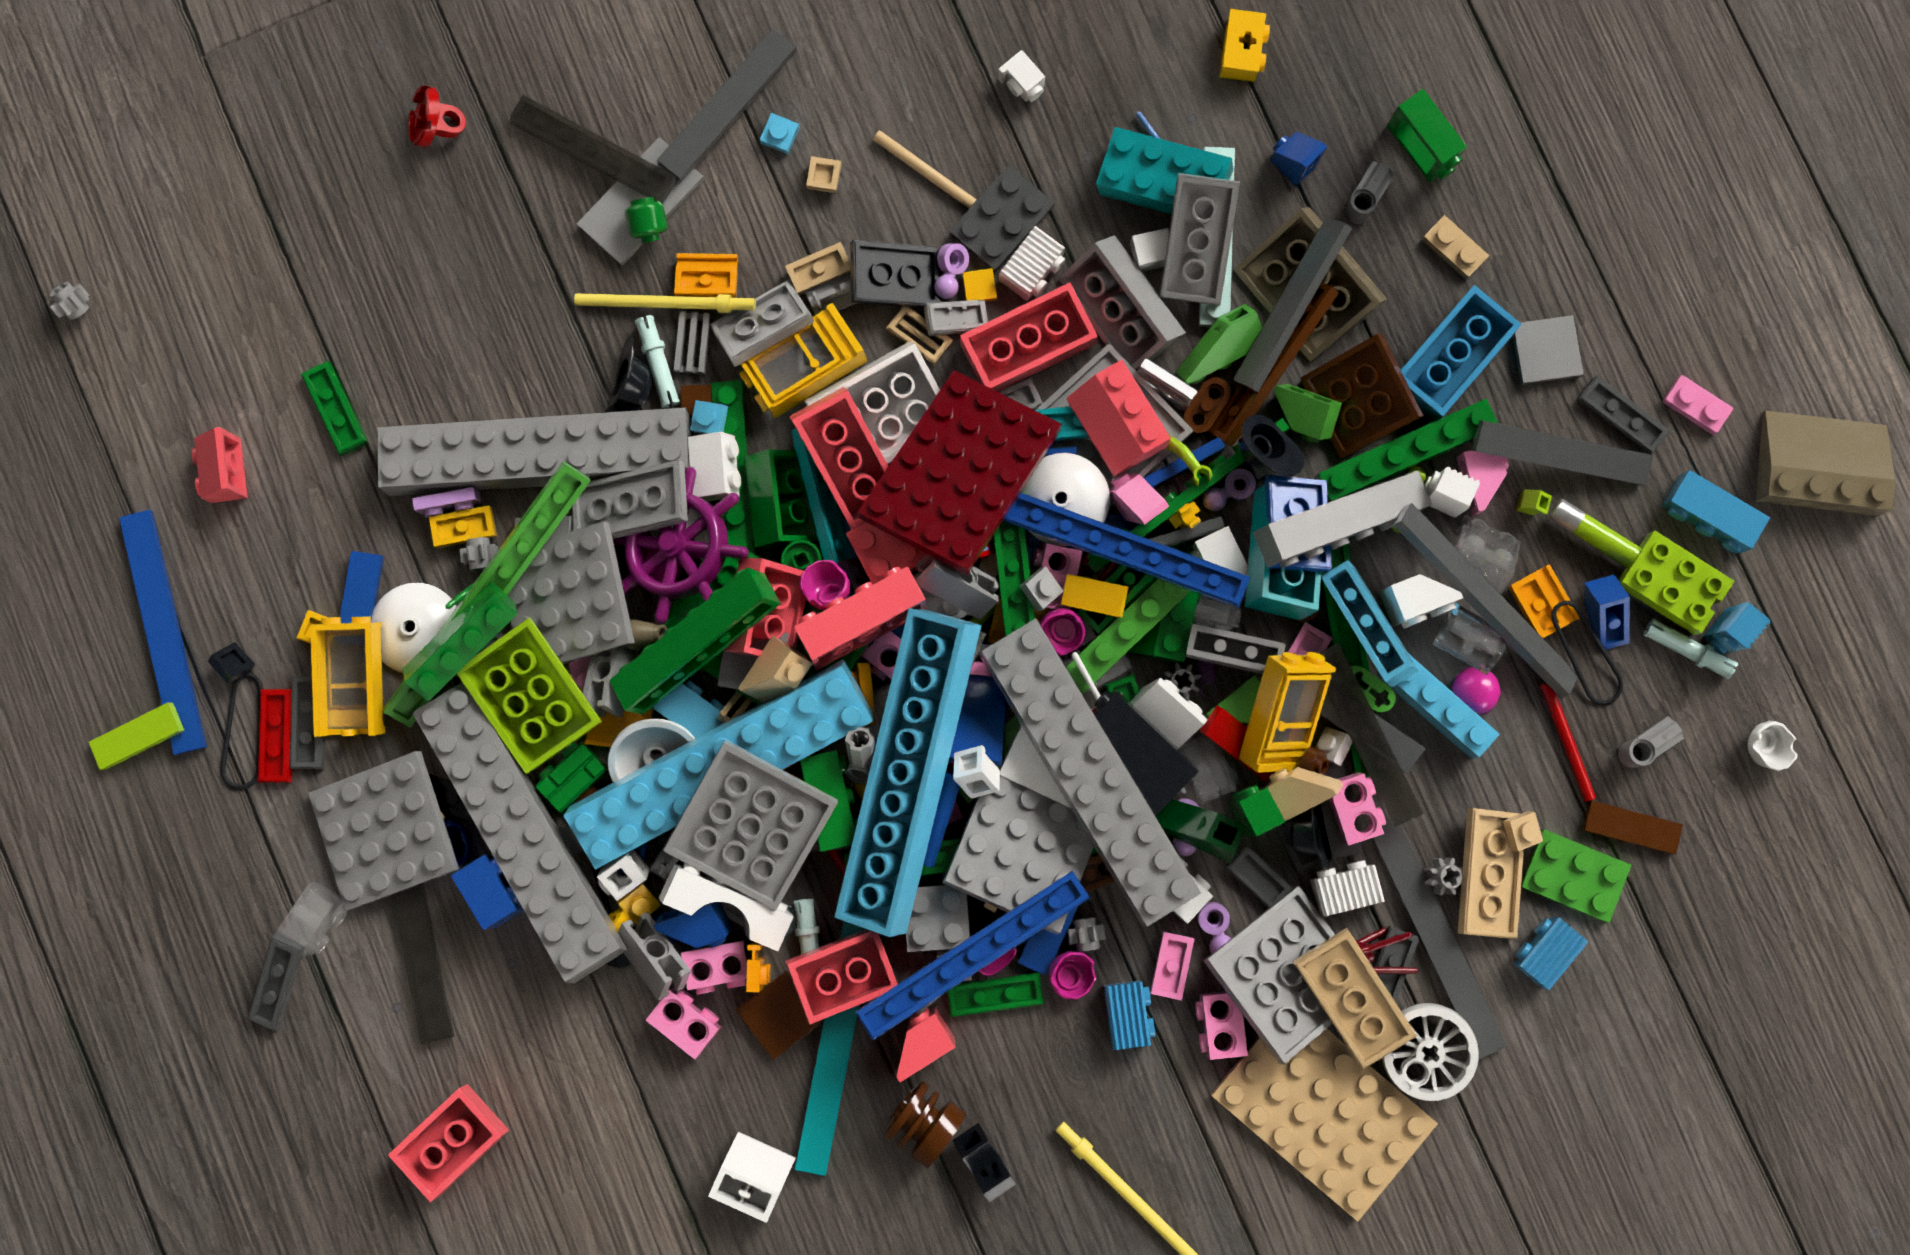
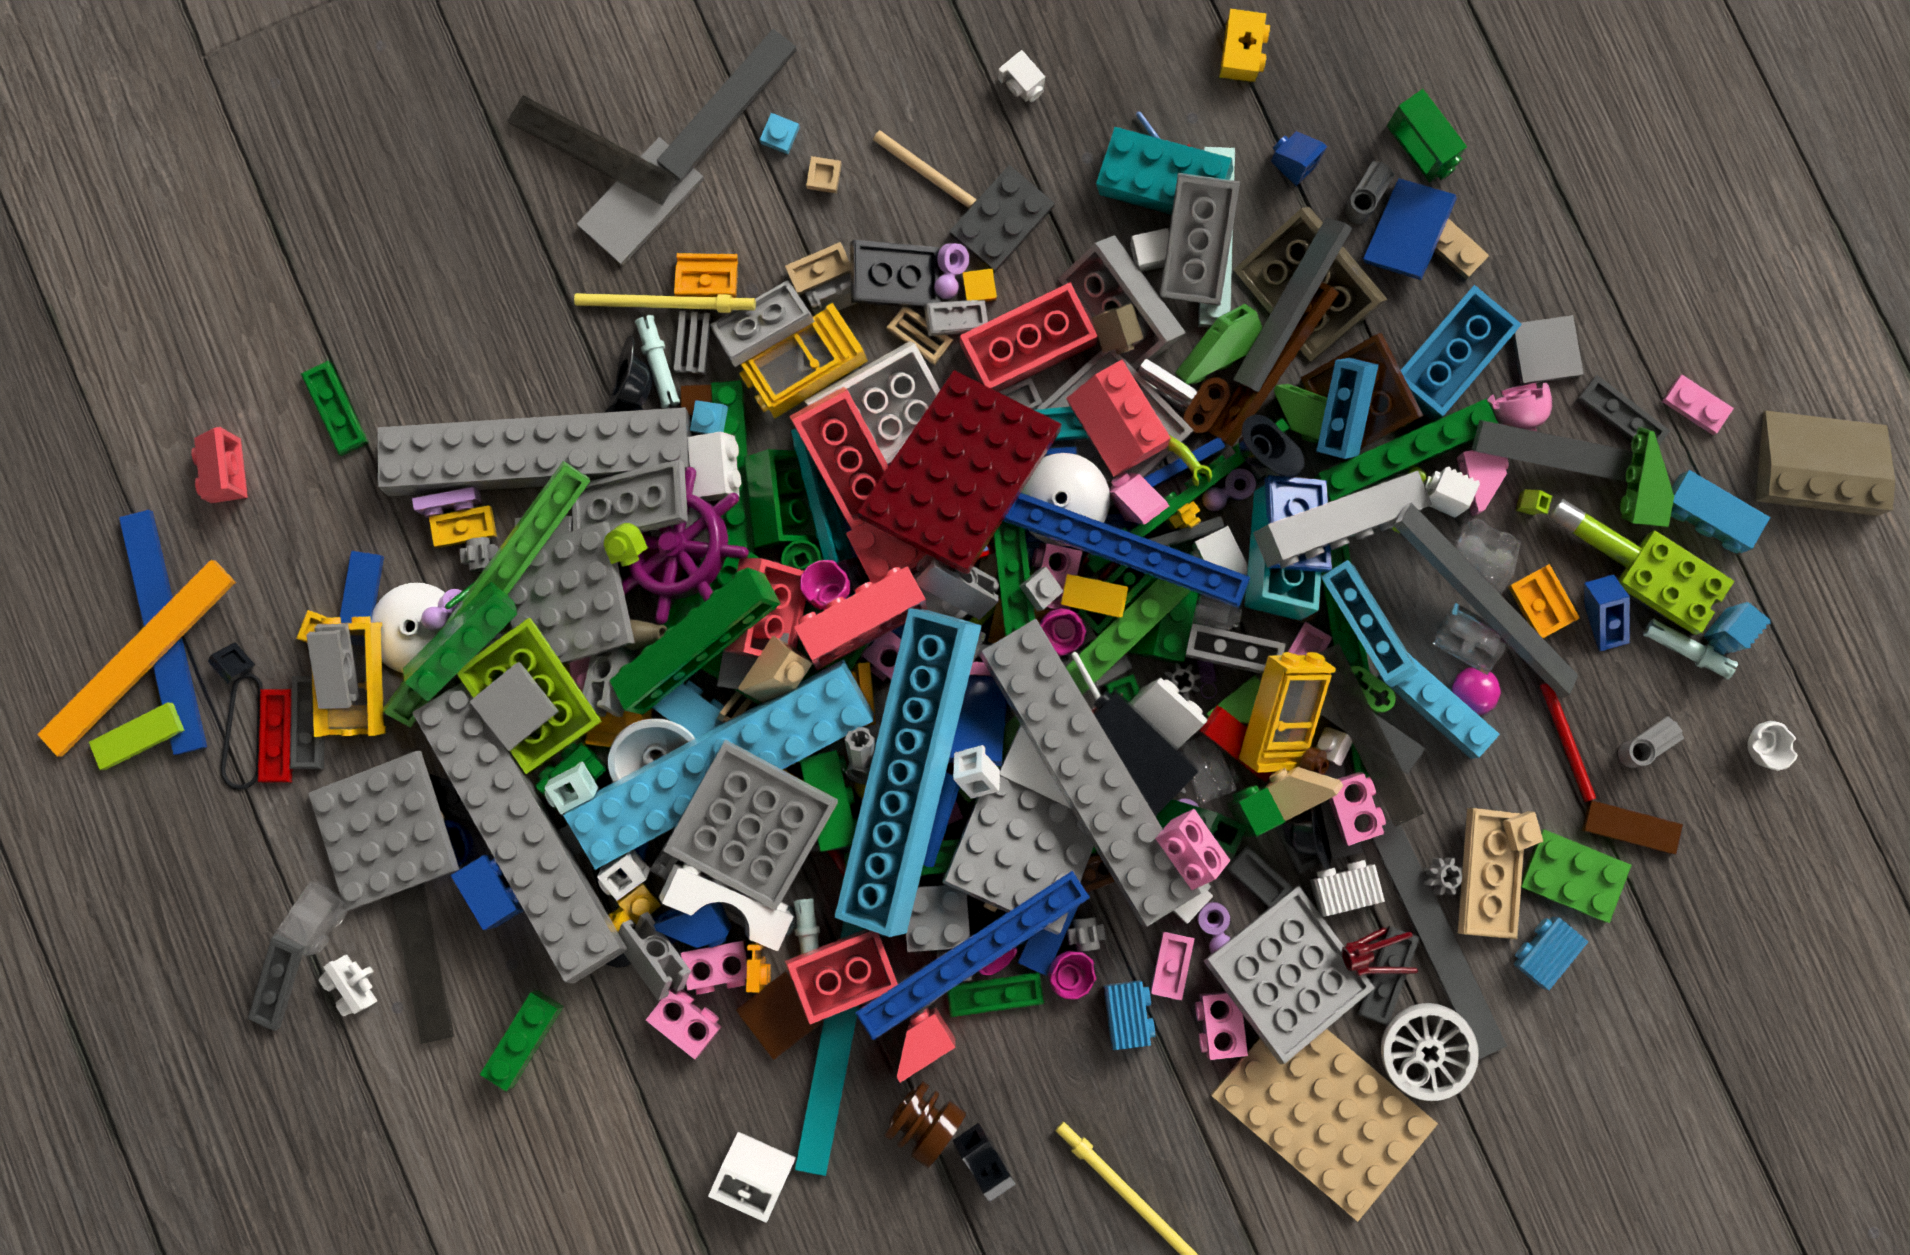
light grey gear [49,282,89,320] -> none
coral brick [388,1084,510,1203] -> none
red tile [408,85,466,148] -> none
green head [625,197,668,244] -> none
white brick [998,226,1065,301] -> none
tan tile [1293,928,1417,1069] -> none
white slope [1379,574,1463,629] -> none
black piece [1551,601,1623,705] -> none
none -> light orange tile [37,560,236,757]
none -> light grey piece [306,624,360,709]
none -> white hips [319,955,377,1016]
none -> lavender plate [421,589,462,631]
none -> light grey tile [469,662,559,751]
none -> green brick [480,990,564,1091]
none -> light aqua brick [545,761,598,814]
none -> lime plate [604,523,648,567]
none -> dark tan brick [1092,303,1143,354]
none -> bright pink brick [1155,809,1230,890]
none -> dark azure brick [1317,358,1378,459]
none -> blue tile [1363,178,1457,280]
none -> bright pink cylinder [1487,383,1552,431]
none -> bright green slope [1620,427,1674,527]

